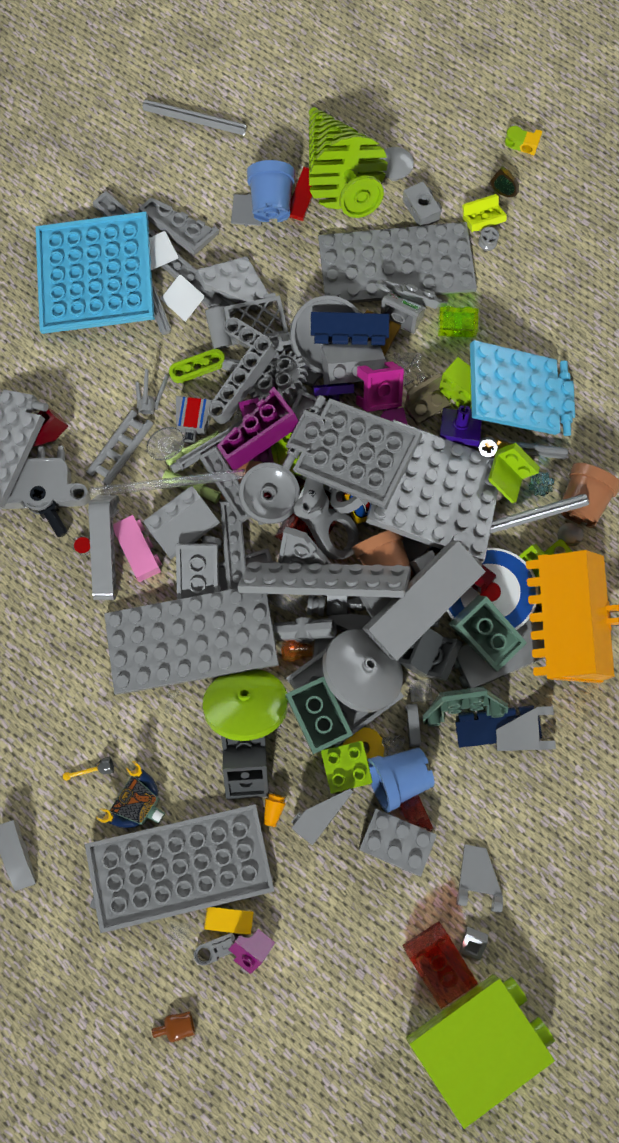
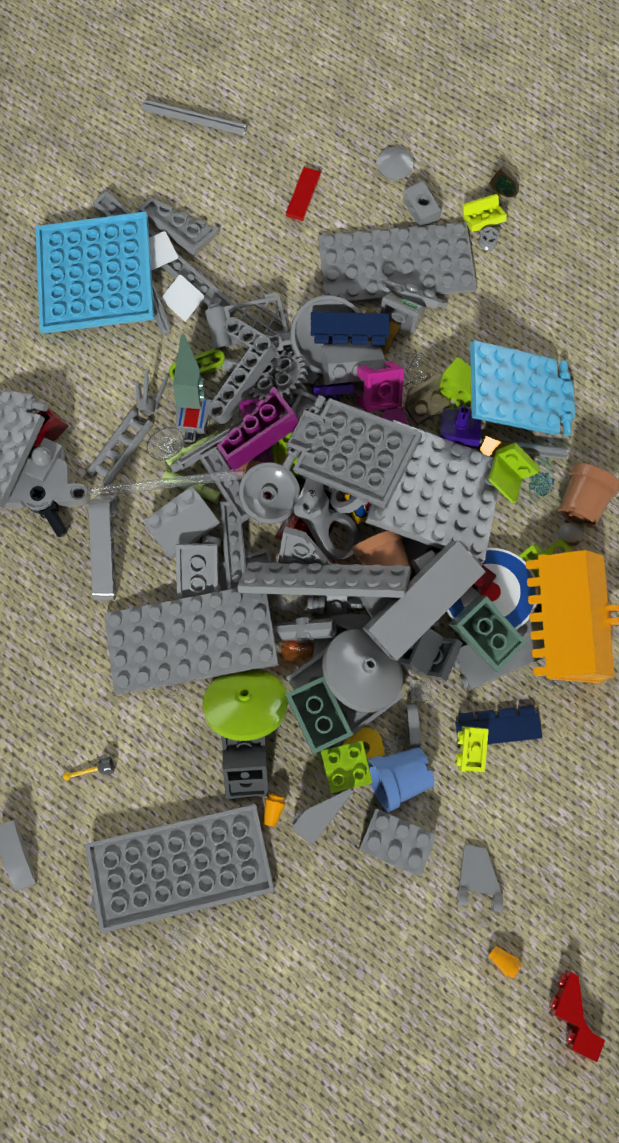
red tile [72,536,90,557] -> none
torso [96,761,165,828] -> none
bright pink brick [113,515,162,582] -> none
dark orange piece [152,1011,195,1042] -> none
light grey piece [194,933,236,966] -> none
light grey plate [196,256,272,310] -> none
yellow slope [204,907,254,935] -> none
magenta brick [228,929,276,974] -> none
light grey piece [231,194,262,227] -> none
medium blue piece [246,160,295,222] -> none
lime plant [309,107,388,218] -> none
clear red slope [400,795,434,832] -> none
clear red slope [402,921,478,1009] -> none
lime brick [406,974,555,1129] -> none
sand green wedge [423,686,508,727] -> none
clear neon green brick [438,306,479,338] -> none
light grey slope [459,926,488,960] -> none
bush [479,437,497,457] -> none
light grey axle [490,494,589,533] -> none
light grey flag [496,706,556,751] -> none
leg [505,126,543,155] -> none
none -> light grey tile [25,438,63,482]
none -> sand green slope [173,335,206,409]
none -> neon yellow bracket [455,726,489,772]
none -> light orange cone [488,946,523,979]
none -> red arch [549,970,605,1062]

